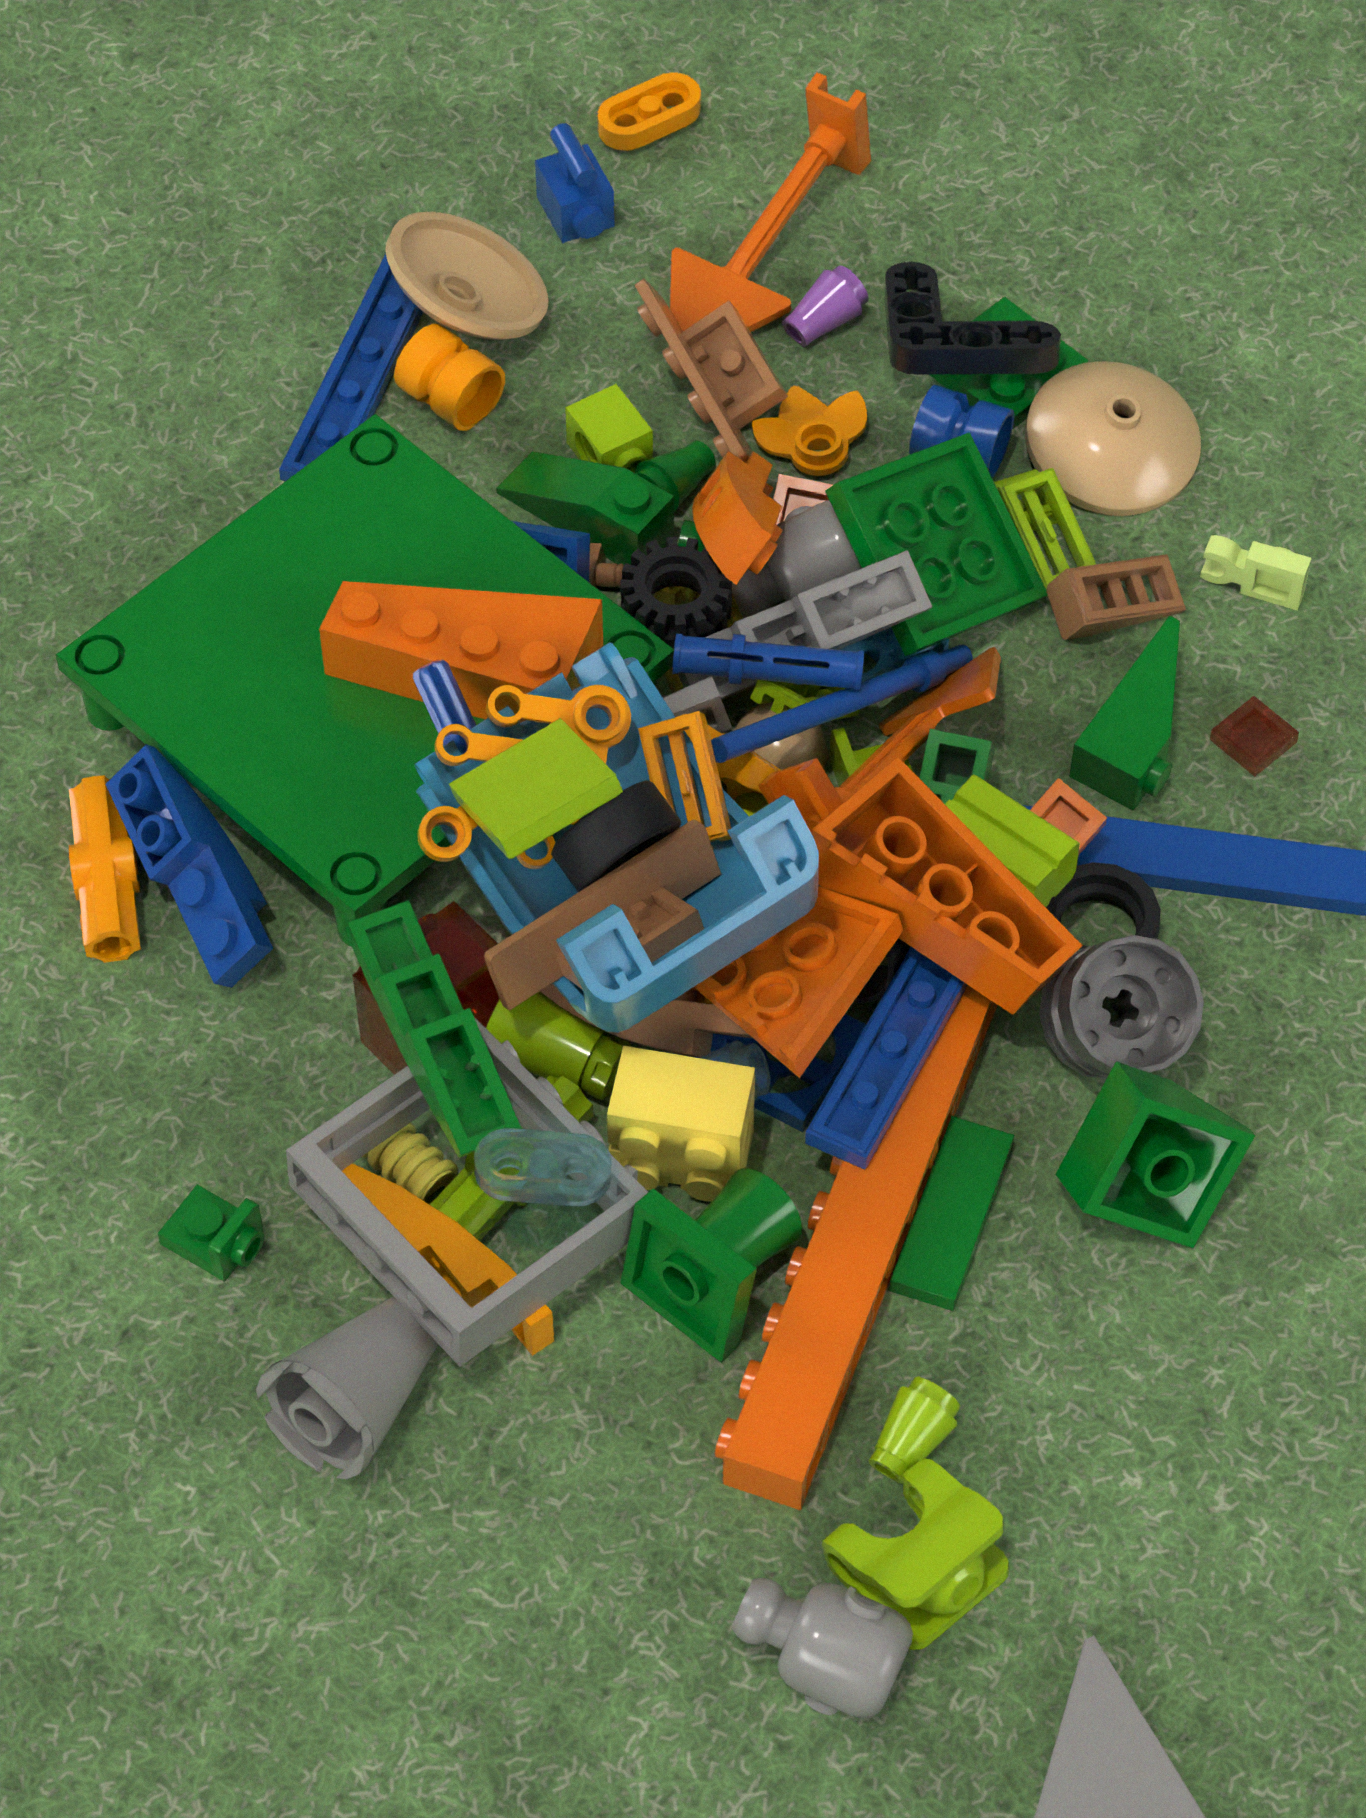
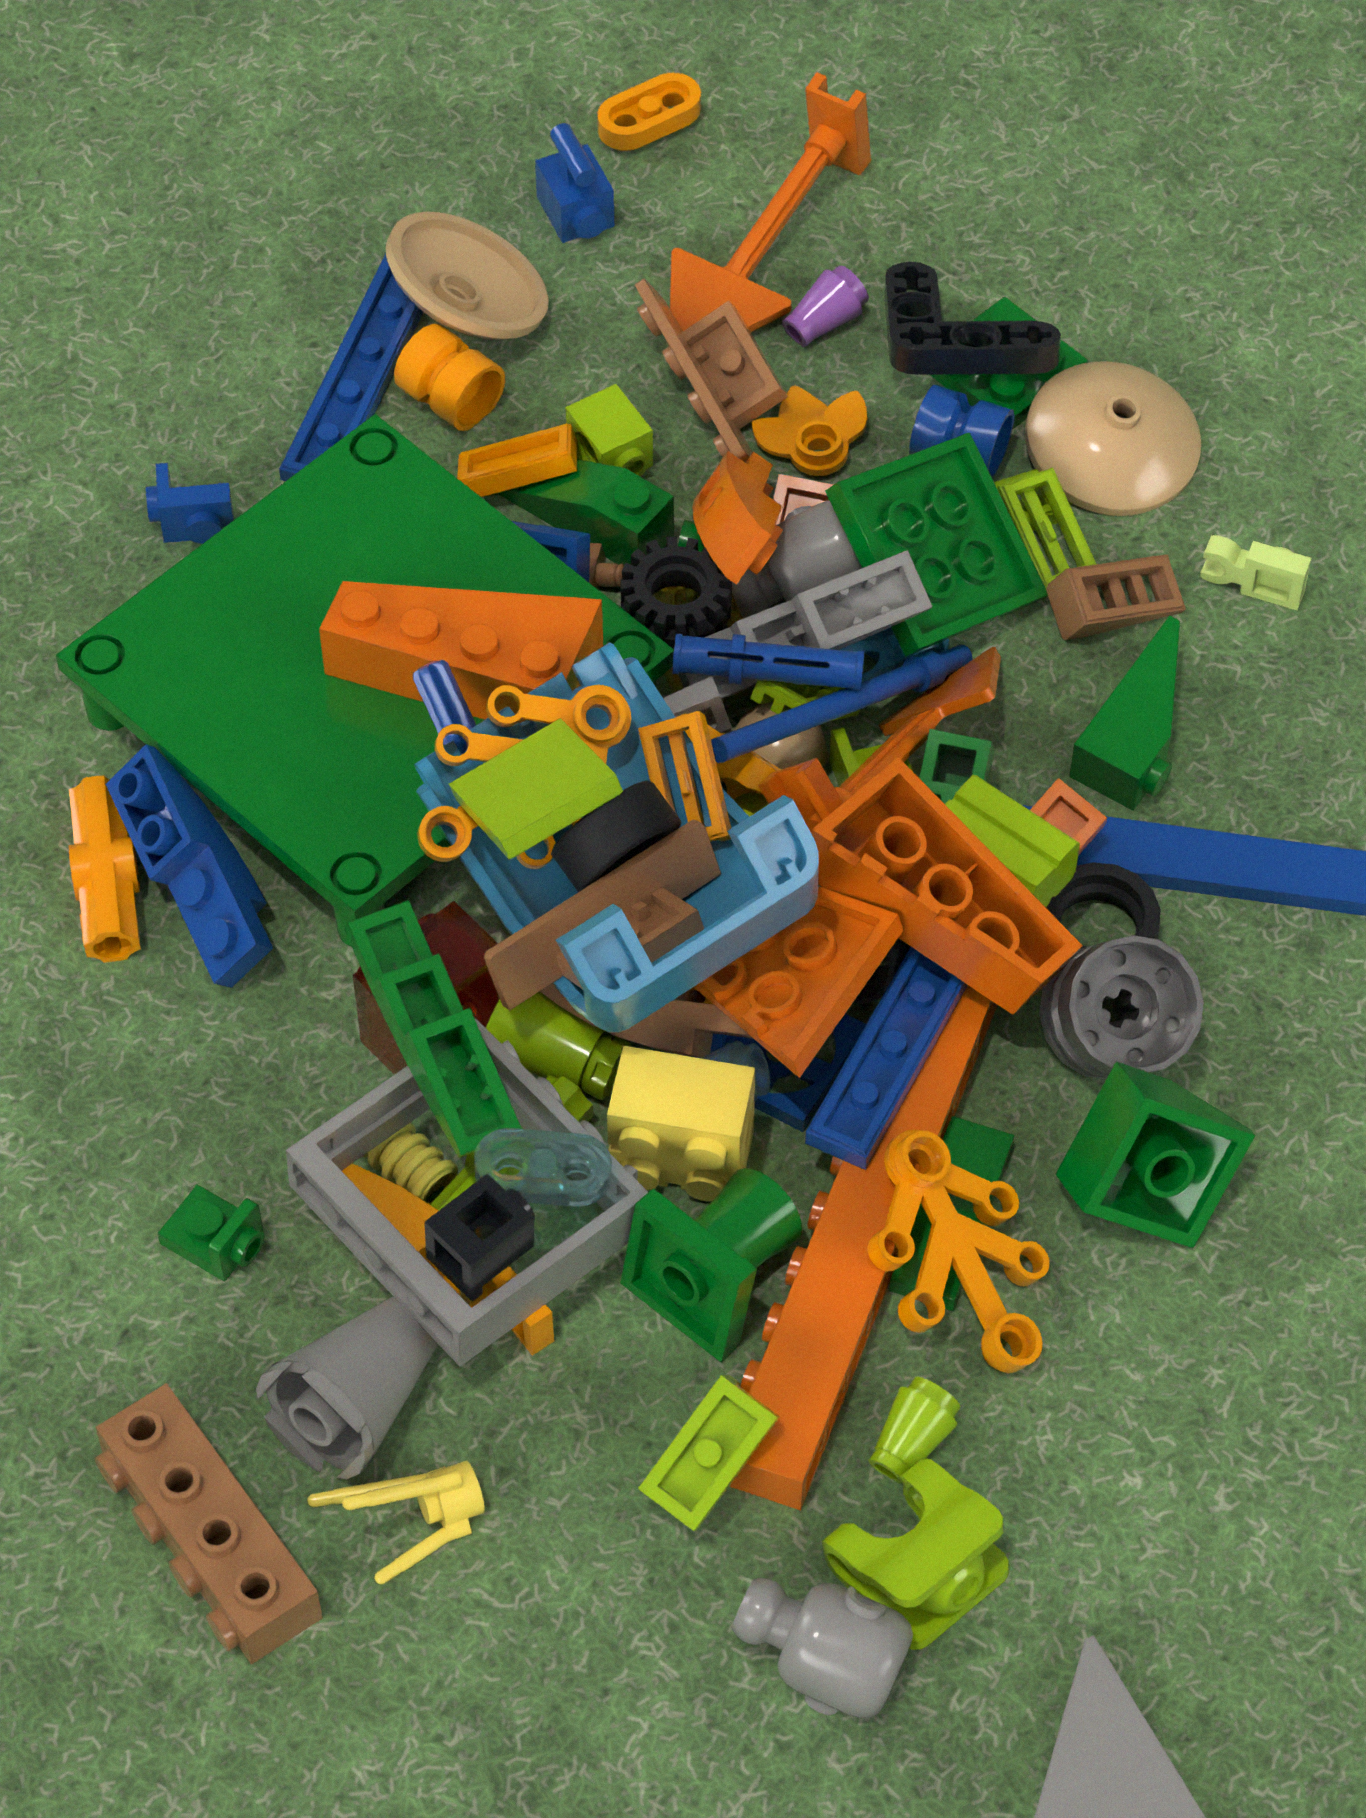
green cone [635,440,716,512] -> none
clear red tile [1210,696,1299,777] -> none
none -> medium nougat brick [95,1383,323,1665]
none -> blue bracket [146,463,234,544]
none -> light yellow plant [307,1461,485,1585]
none -> black brick [425,1173,535,1302]
none -> light orange tile [457,424,578,497]
none -> lime panel [638,1375,780,1531]
none -> light orange plant [868,1130,1050,1373]

